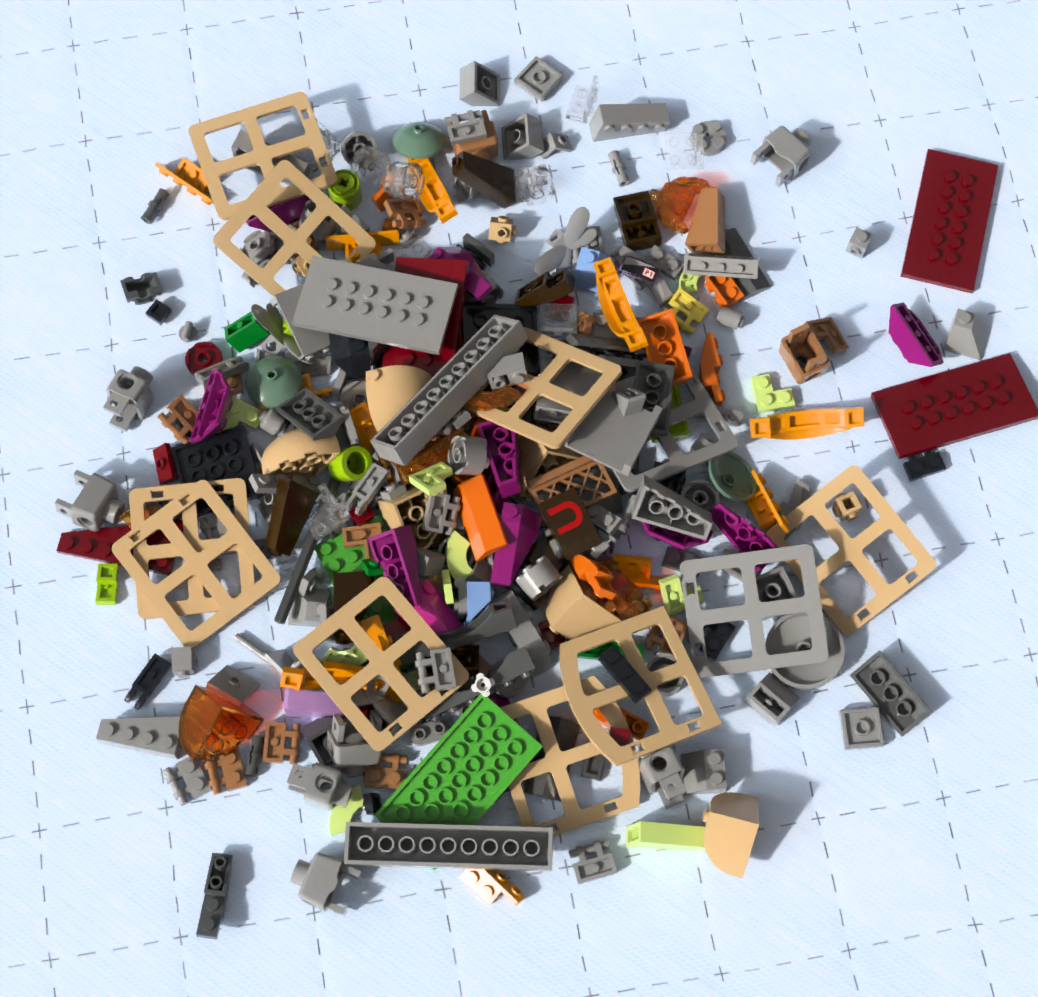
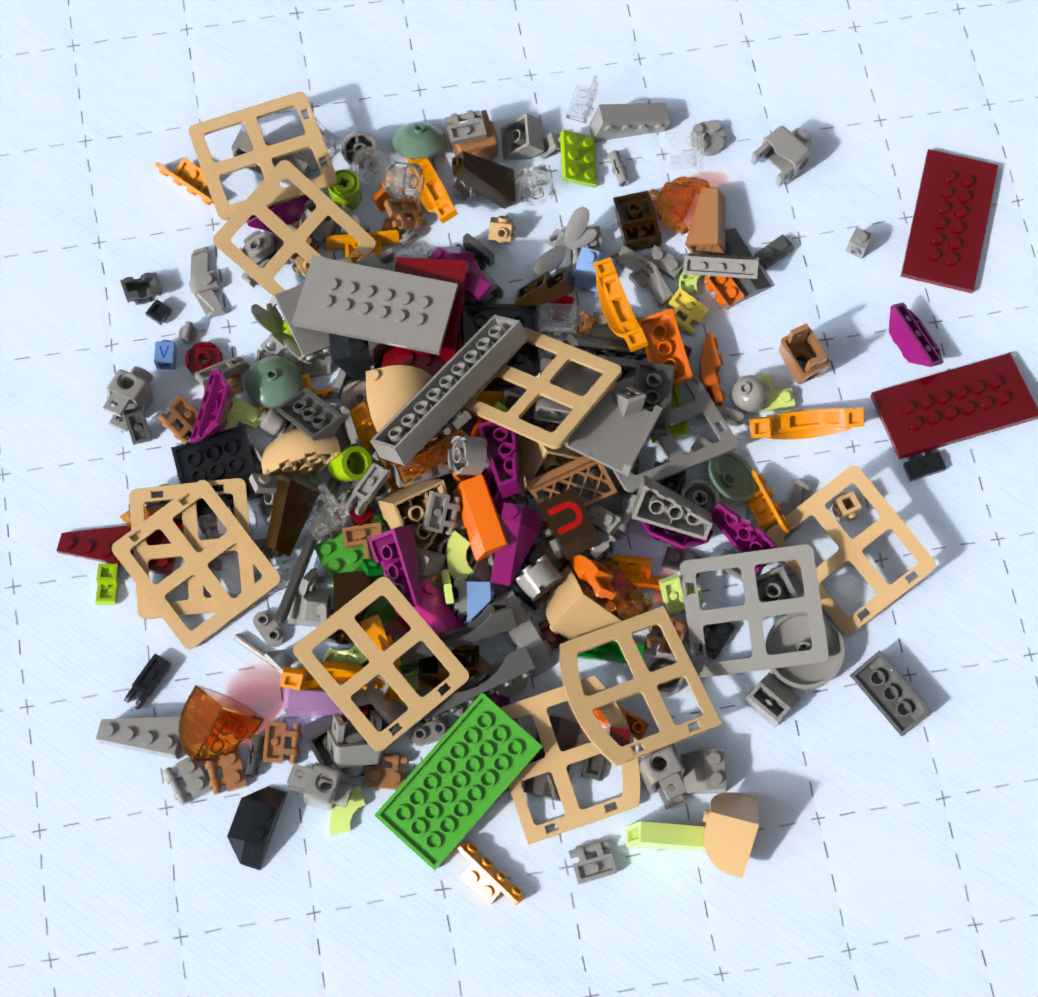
light grey piece [55,469,125,532] -> none
dark grey pin [140,188,170,224] -> none
dark red plate [152,443,177,485] -> none
light grey brick [171,646,198,678] -> none
dark grey slope [196,852,233,940] -> none
light grey plate [206,665,260,707] -> none
green brick [224,311,269,353] -> none
light grey piece [290,852,363,917] -> none
light grey brick [344,822,554,871] -> none
black plate [363,793,382,815] -> none
light grey plate [380,483,407,500] -> none
yellowish green plate [409,461,453,496] -> none
light grey plate [415,647,457,694] -> none
light grey slope [459,61,500,106] -> none
clear orange tile [467,385,522,411] -> none
white plate [471,673,495,697] -> none
light grey slope [487,352,529,390] -> none
light grey plate [514,56,564,102] -> none
black plate [597,645,652,704] -> none
slope [617,255,661,286] -> none
light grey brick [716,307,745,330] -> none
medium nougat plate [804,317,849,354] -> none
light grey plate [839,707,885,750] -> none
light grey slope [944,308,989,360] -> none
none -> dark grey plate [123,406,152,445]
none -> medium blue brick [154,340,177,370]
none -> light grey plate [189,247,226,319]
none -> black wedge [227,786,288,871]
none -> light grey plate [253,611,285,647]
none -> lime plate [560,129,597,188]
none -> light grey cylinder [732,375,770,413]
none -> dark grey plate [754,234,795,270]

